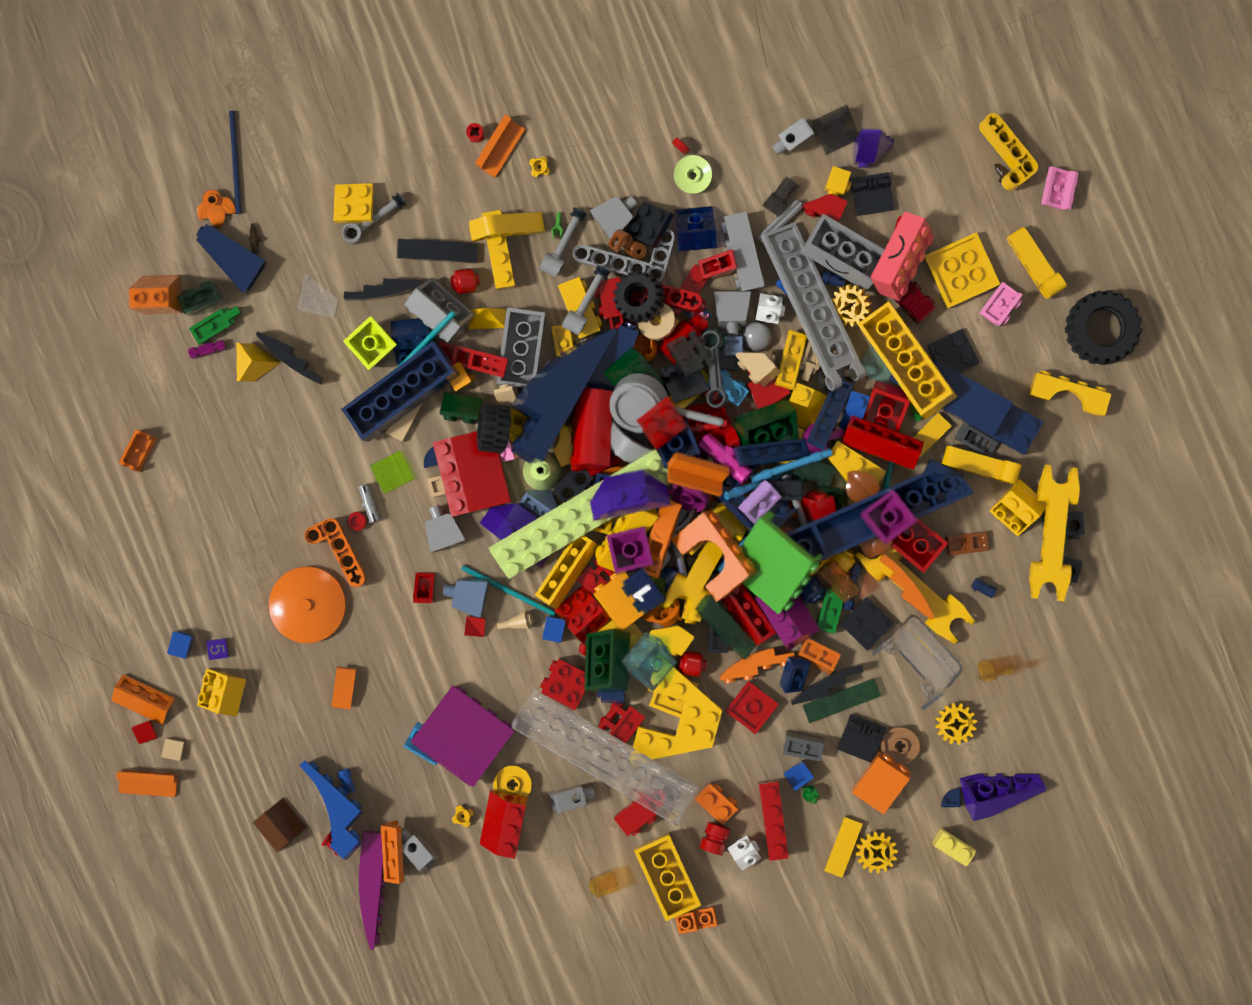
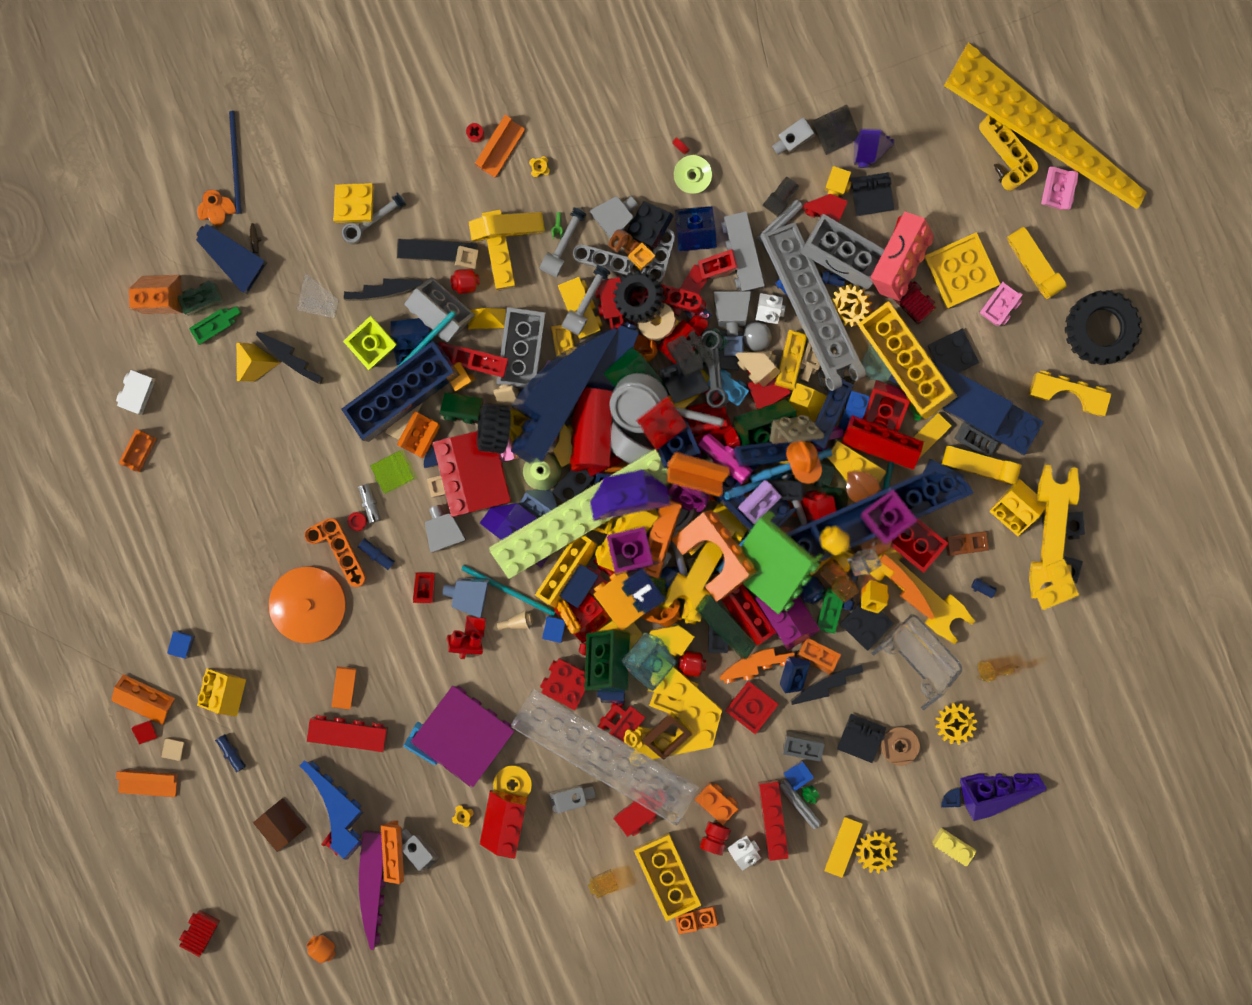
magenta axle [188,340,226,359] -> none
dark purple tile [206,638,229,660] -> none
blue pin [337,768,356,793] -> none
clear green tile [802,678,881,723] -> none
orange brick [852,752,911,814] -> none
none -> white brick [116,370,156,415]
none -> red brick [179,910,220,957]
none -> dark blue pin [215,734,246,773]
none -> orange head [306,935,336,964]
none -> red brick [307,715,388,752]
none -> dark blue pin [358,538,395,570]
none -> orange bracket [397,411,440,458]
none -> red hips [446,630,483,659]
none -> tan tile [455,246,478,269]
none -> light orange axle [556,600,580,634]
none -> dark blue slope [560,564,599,609]
none -> yellow plate [624,729,643,749]
none -> light orange plate [628,243,655,271]
none -> reddish brown tile [642,711,692,760]
none -> dark tan bracket [770,415,824,444]
none -> light grey axle [779,780,821,829]
none -> orange piece [786,441,822,484]
none -> yellow head [820,526,850,555]
none -> clear brick [847,548,882,576]
none -> yellow brick [861,580,889,614]
none -> yellow wing [944,43,1147,209]
none -> yellow plate [1035,559,1079,610]

